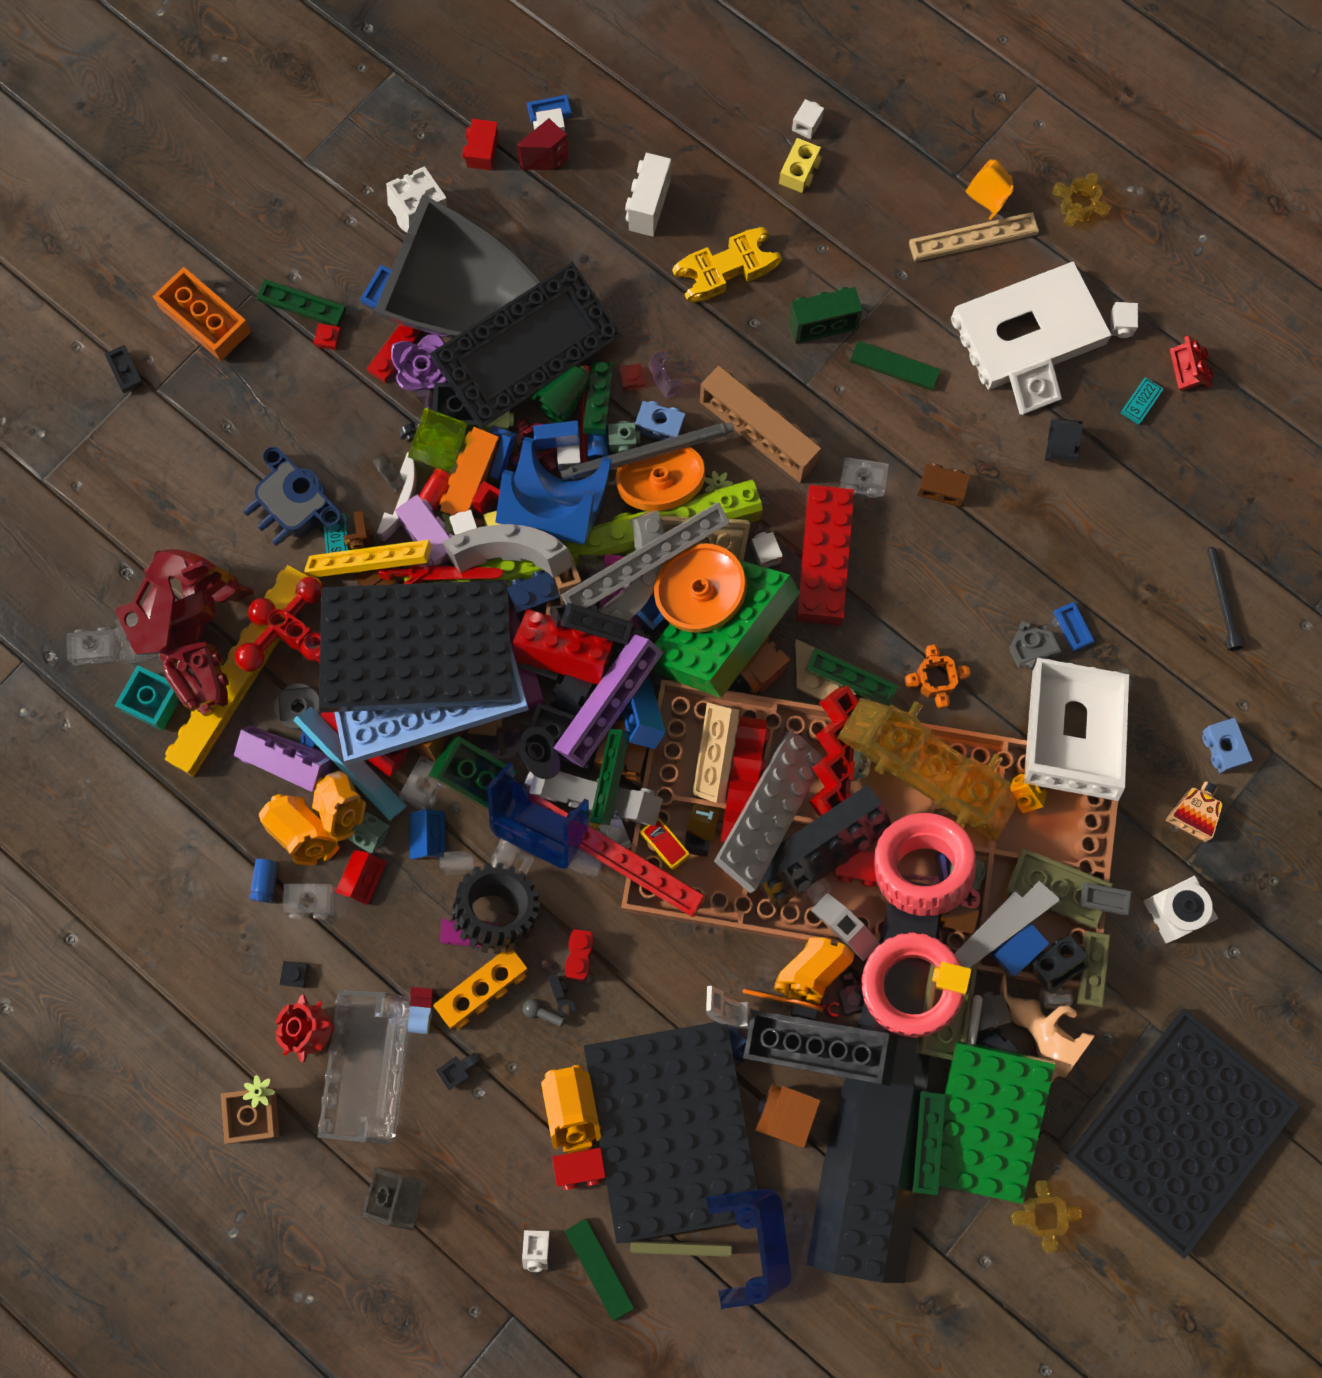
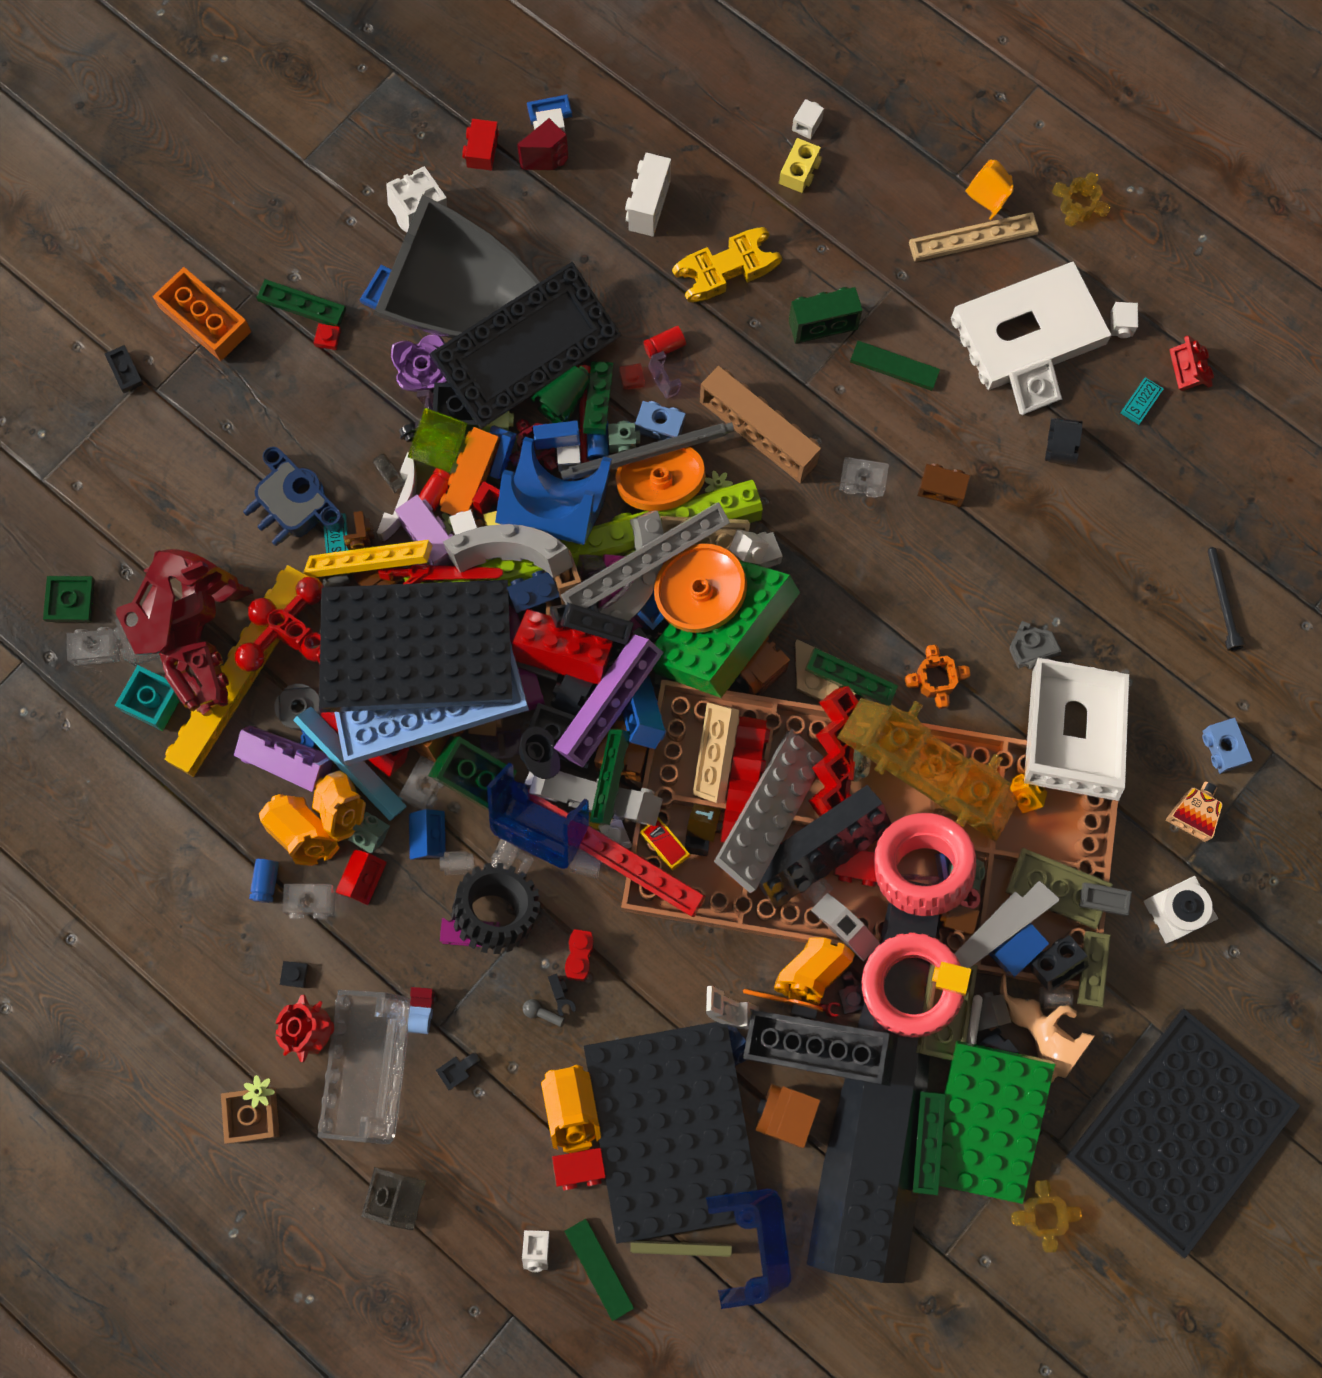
red plate [367,325,423,383] -> none
light orange brick [433,950,529,1030] -> none
red brick [796,485,854,626] -> none
blue tile [1053,602,1095,652] -> none
none -> dark green plate [43,576,95,622]
none -> dark grey pin [322,573,351,587]
none -> red piece [643,326,686,361]
none -> white brick [729,529,769,564]

